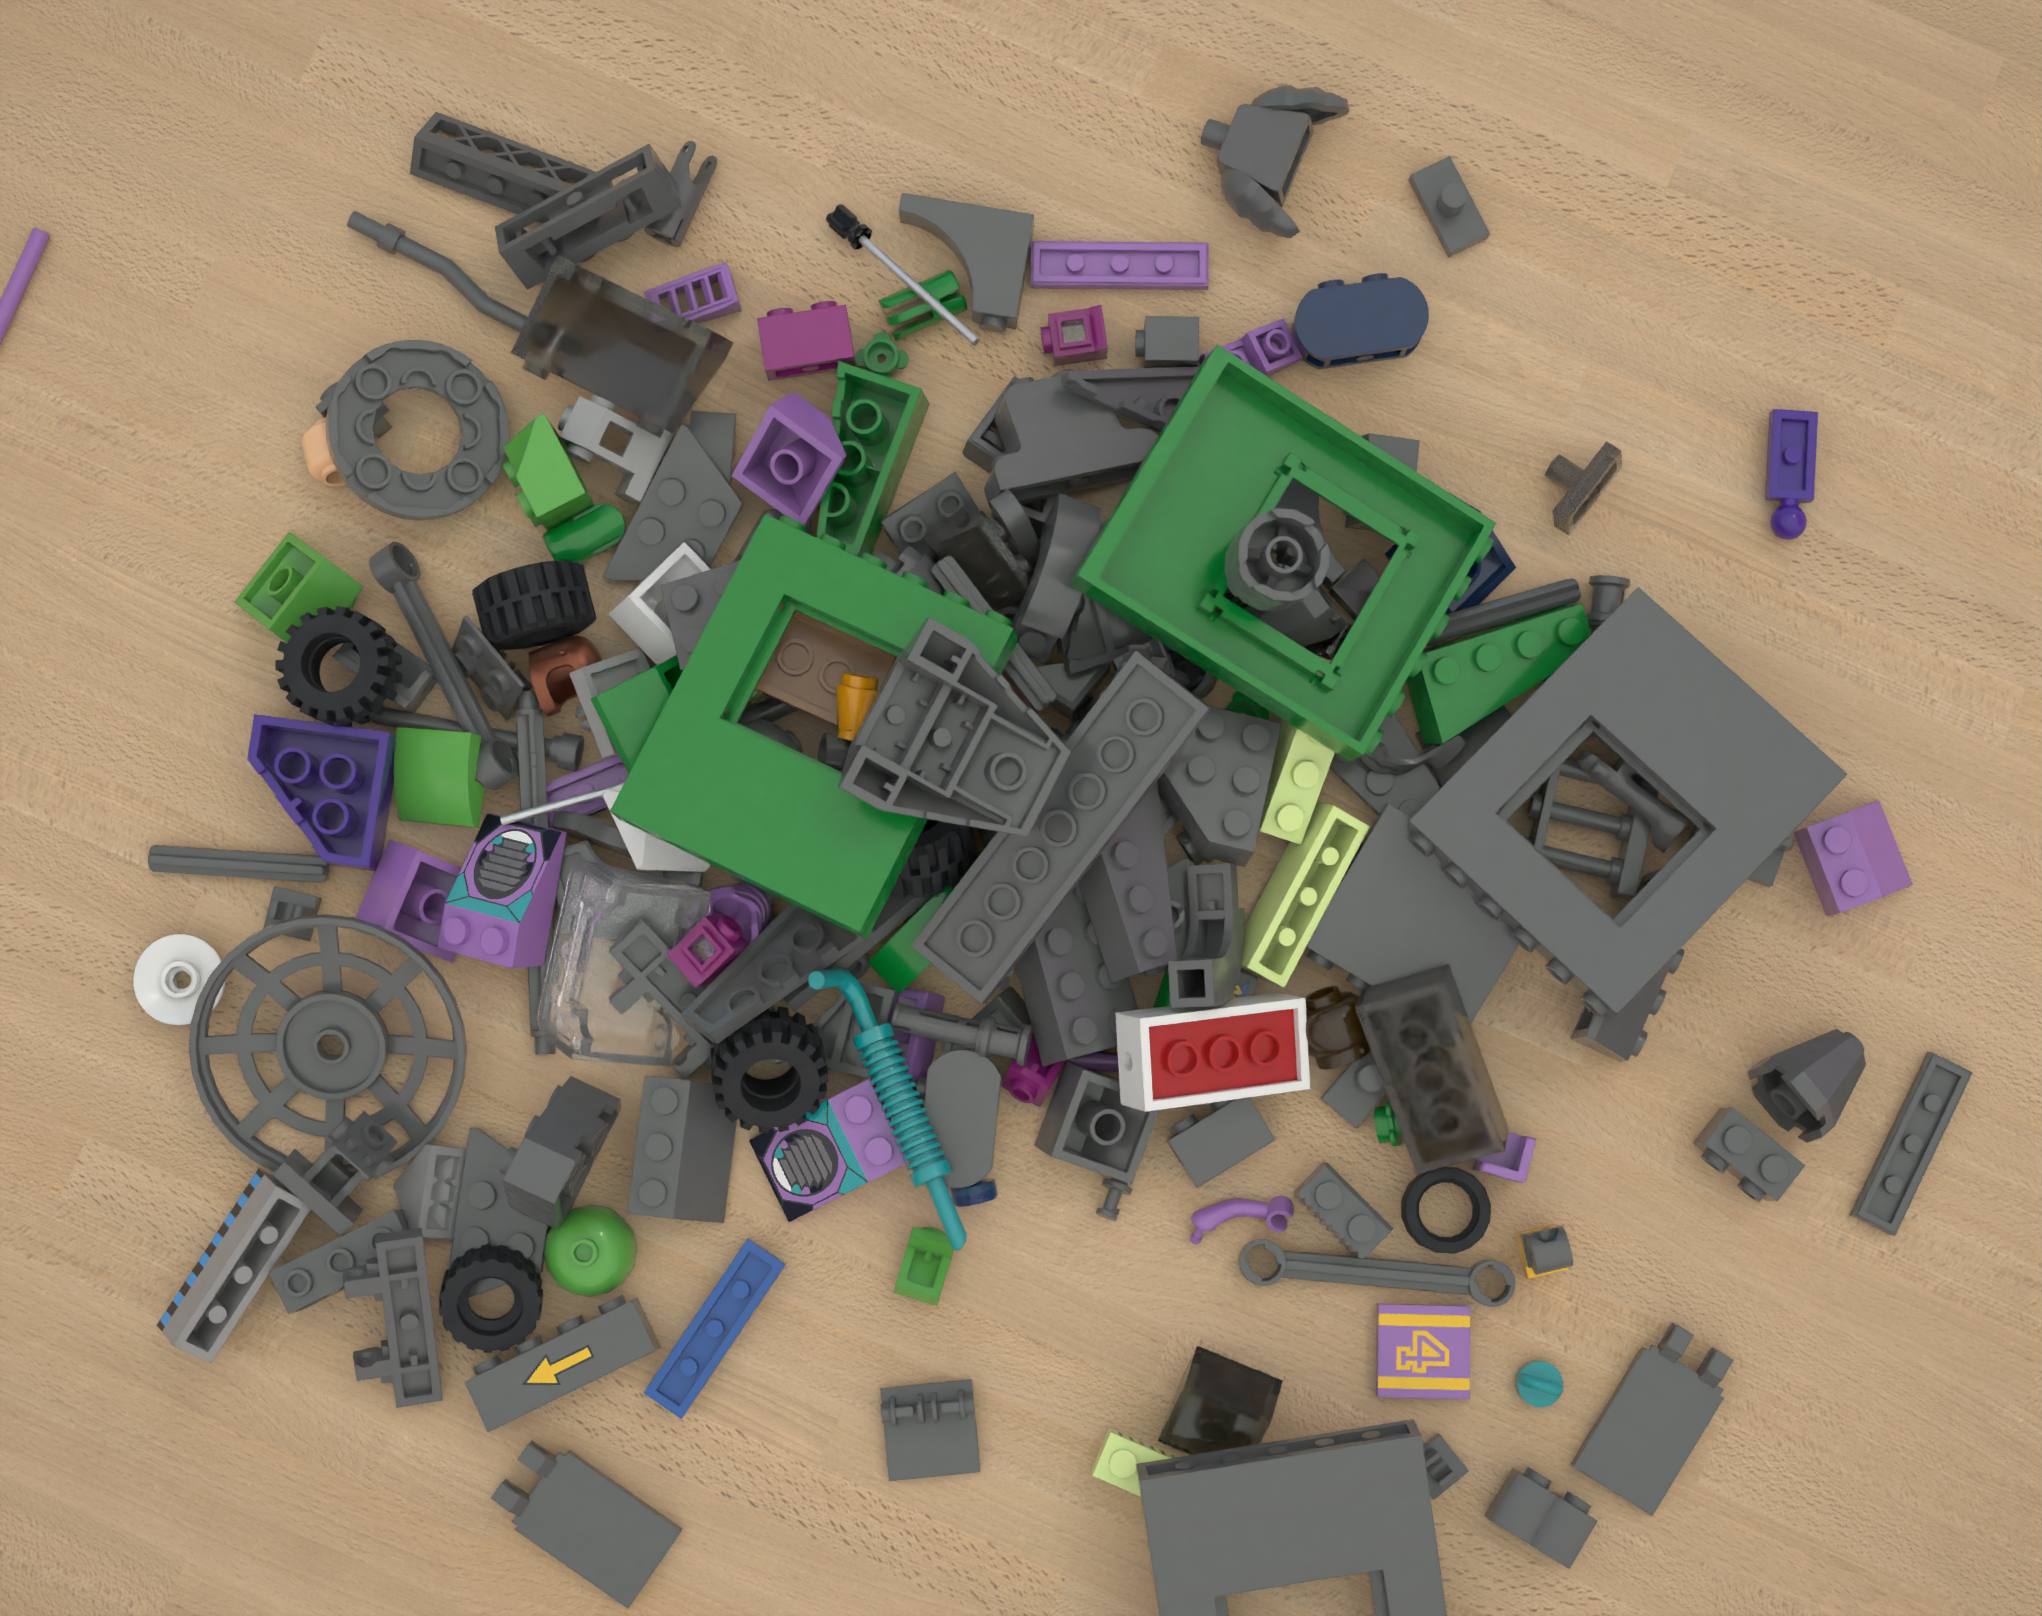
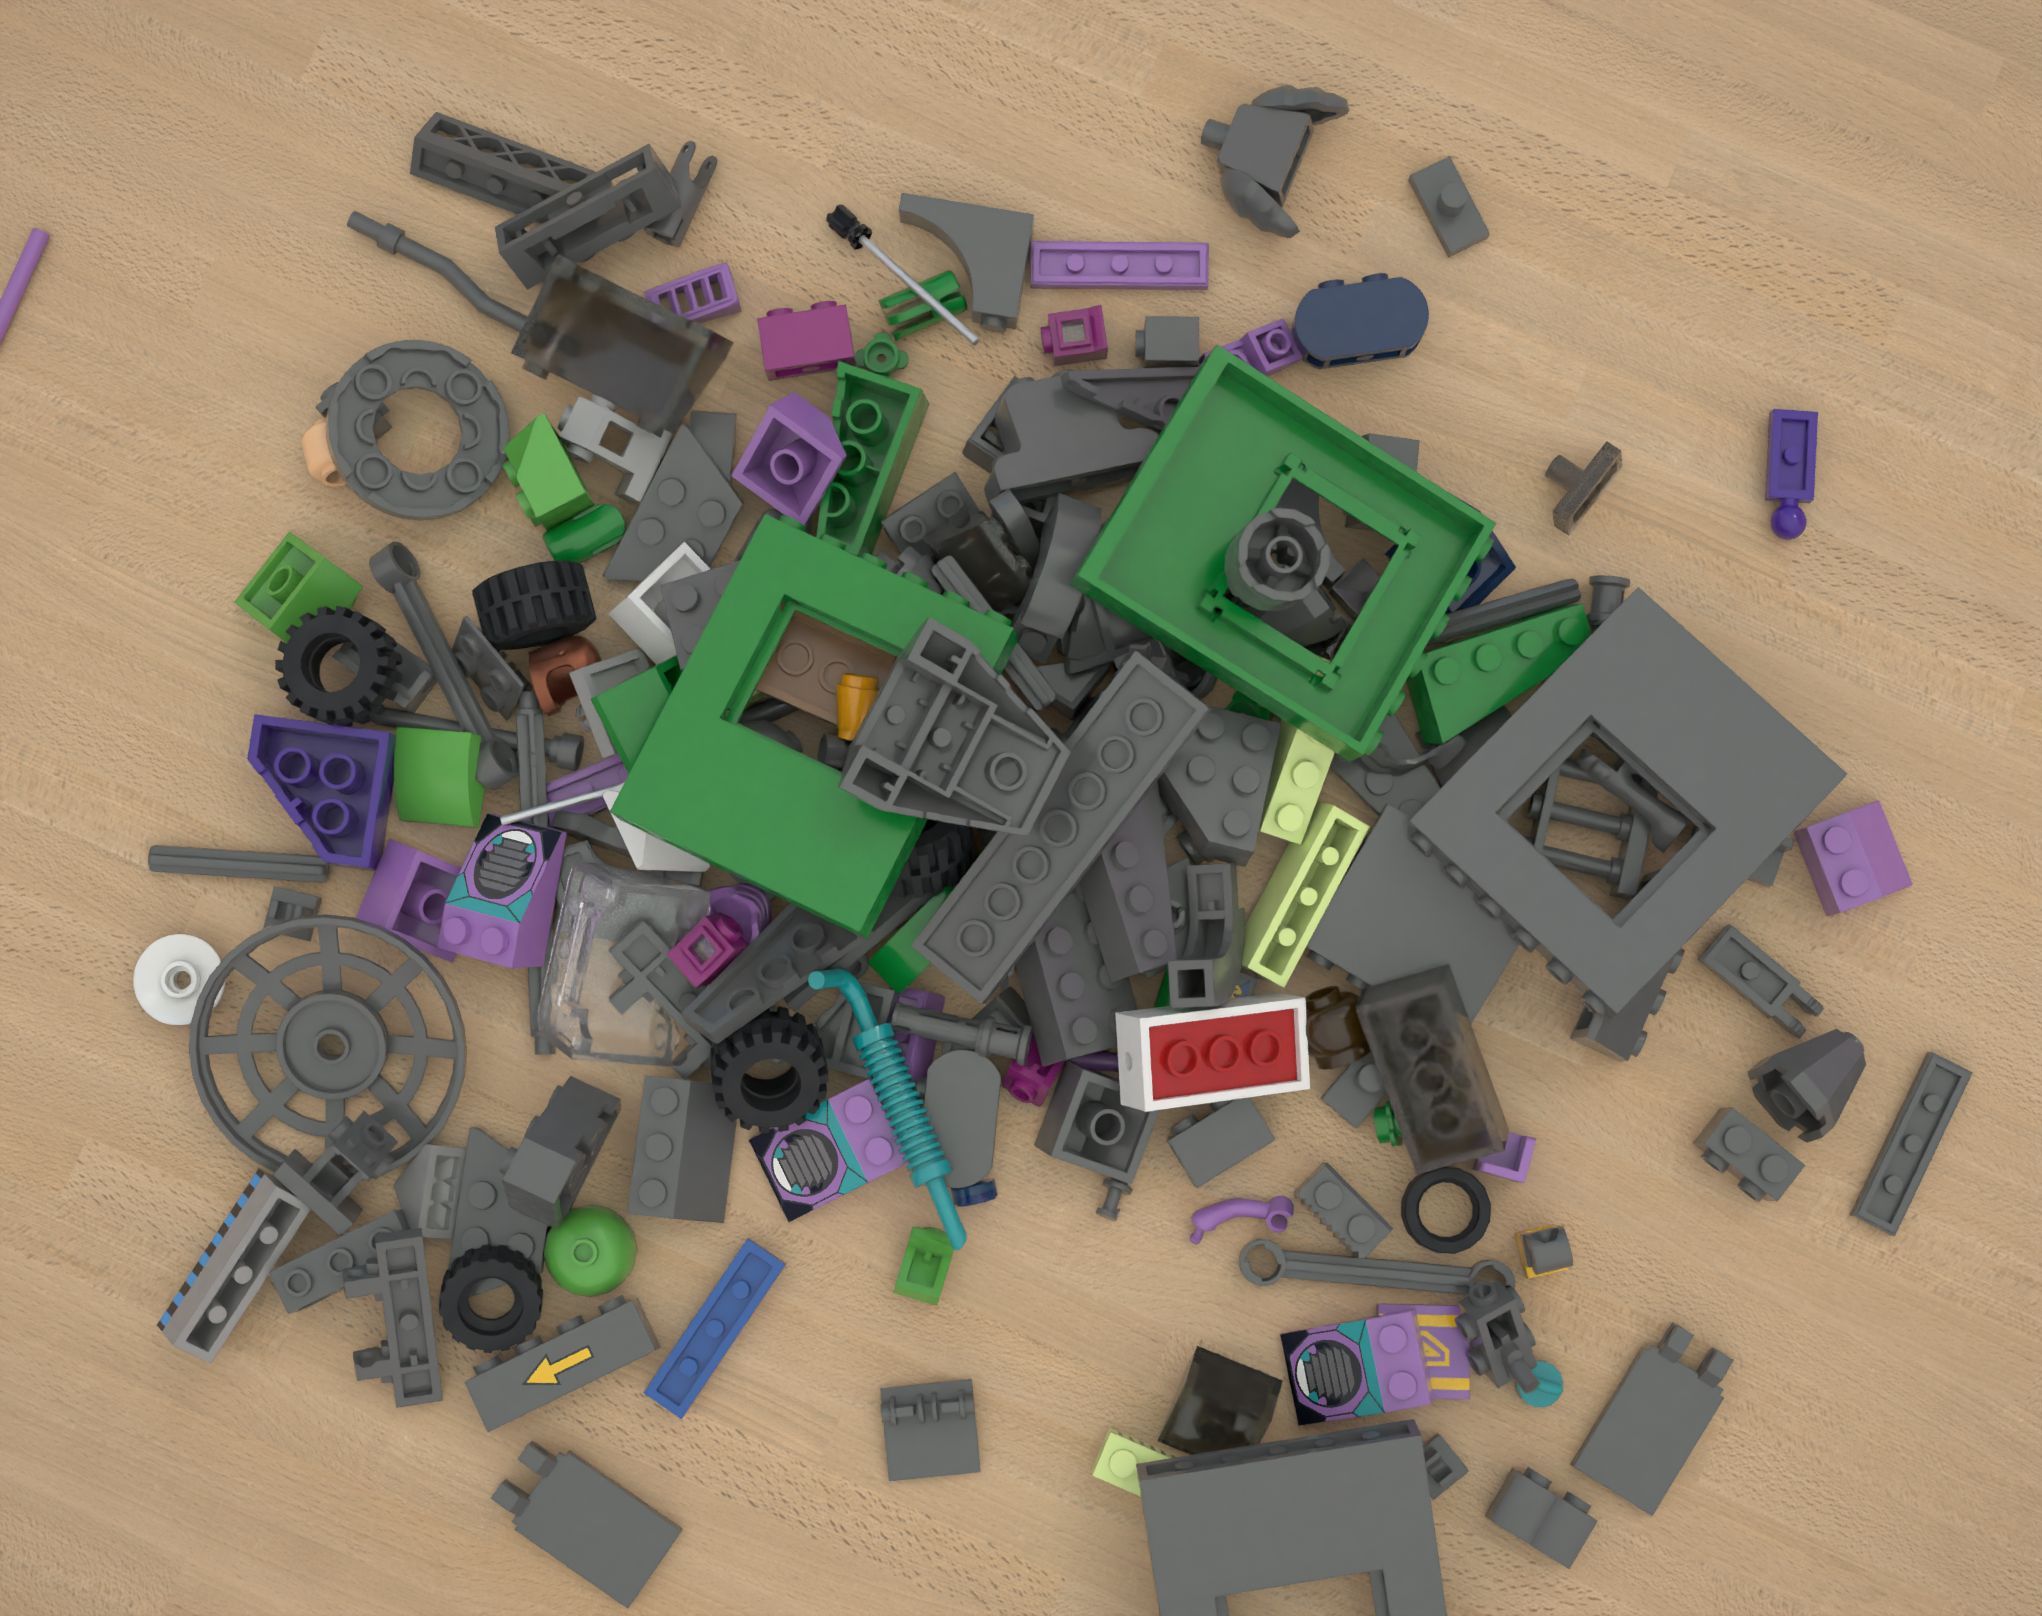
none -> slope [1280,1308,1435,1426]
none -> dark grey brick [1455,1280,1540,1394]
none -> dark grey hinge [1698,924,1824,1039]

